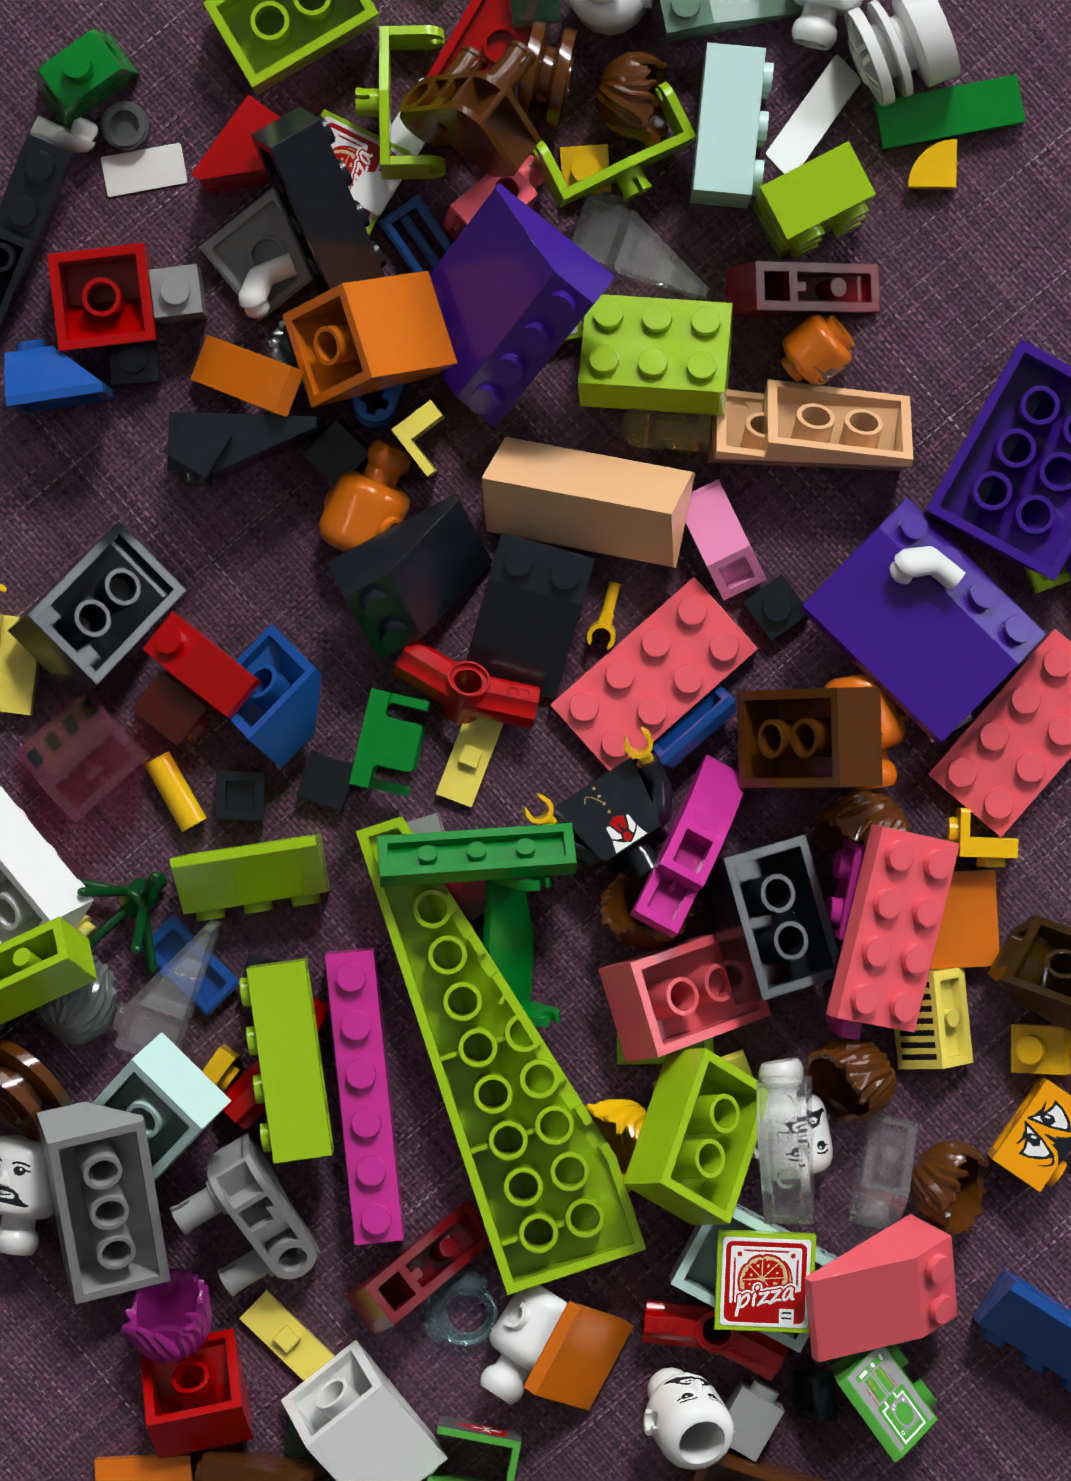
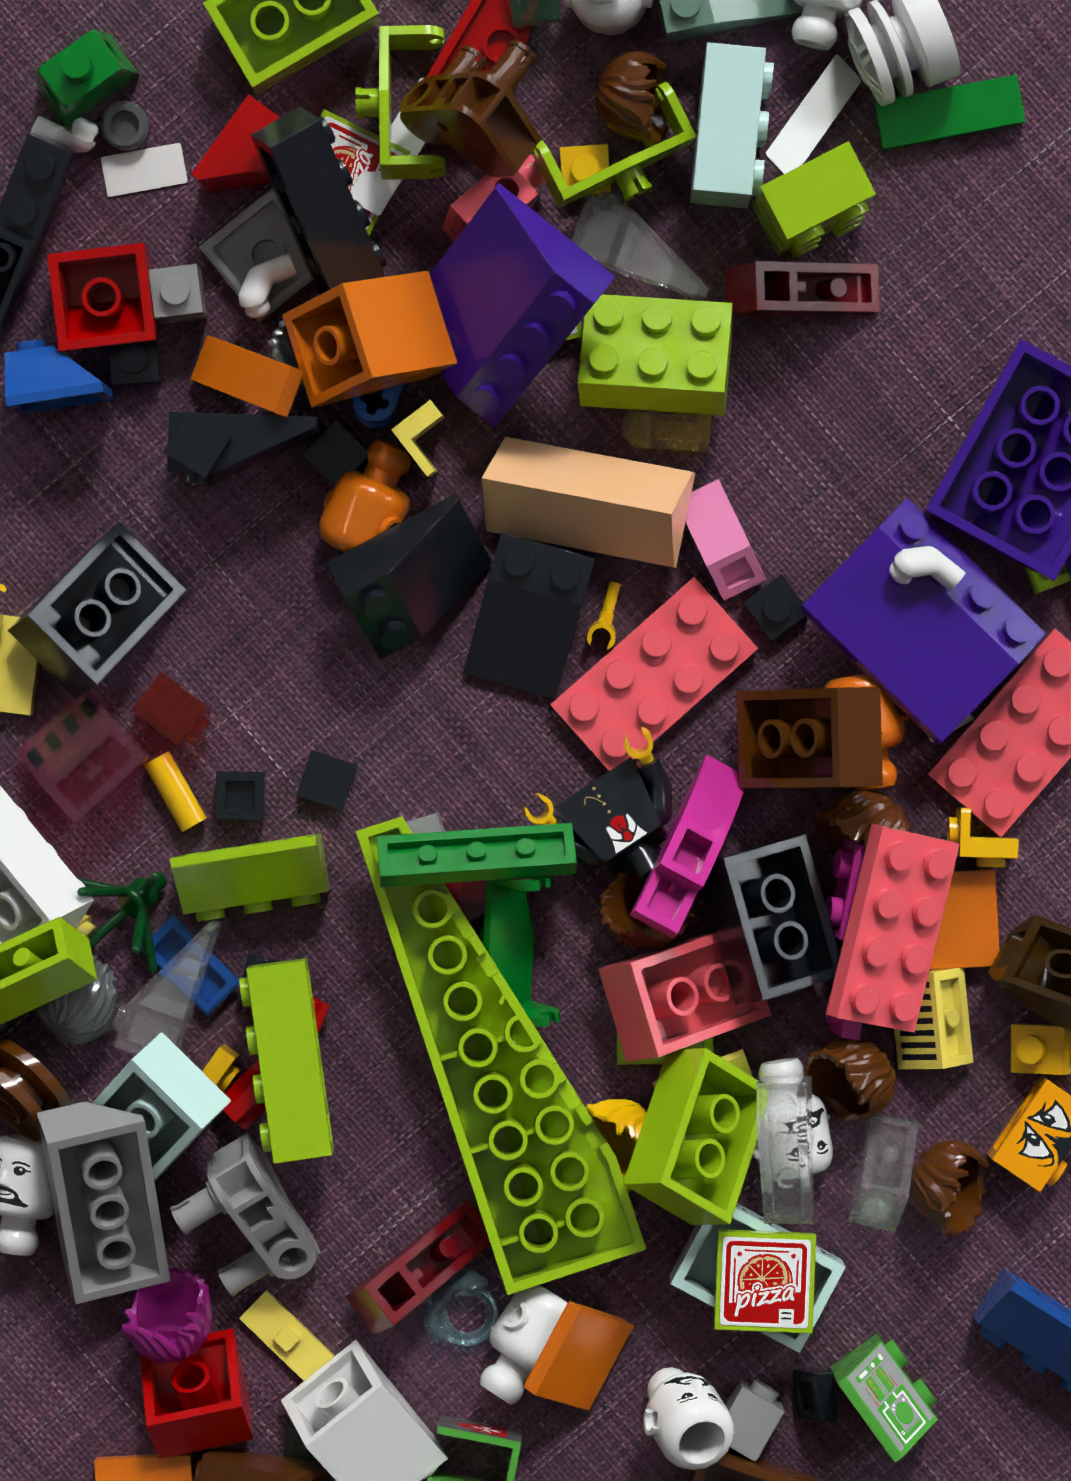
red slope [143,611,261,719] -> none
blue slope [230,624,322,768] -> none
dark pink brick [325,947,406,1245] -> none
green panel [349,688,431,797] -> none
blue tile [378,195,452,273] -> none
red piece [392,640,540,729] -> none
light yellow piece [436,718,504,808] -> none
reddish brown wheel [517,21,578,131] -> none
red piece [642,1299,789,1381] -> none
blue tile [651,685,737,768] -> none
light nougat slope [708,379,913,471] -> none
orange head [781,314,855,386] -> none
coral slope [804,1214,958,1362] -> none
yellow tile [907,139,957,190] -> none

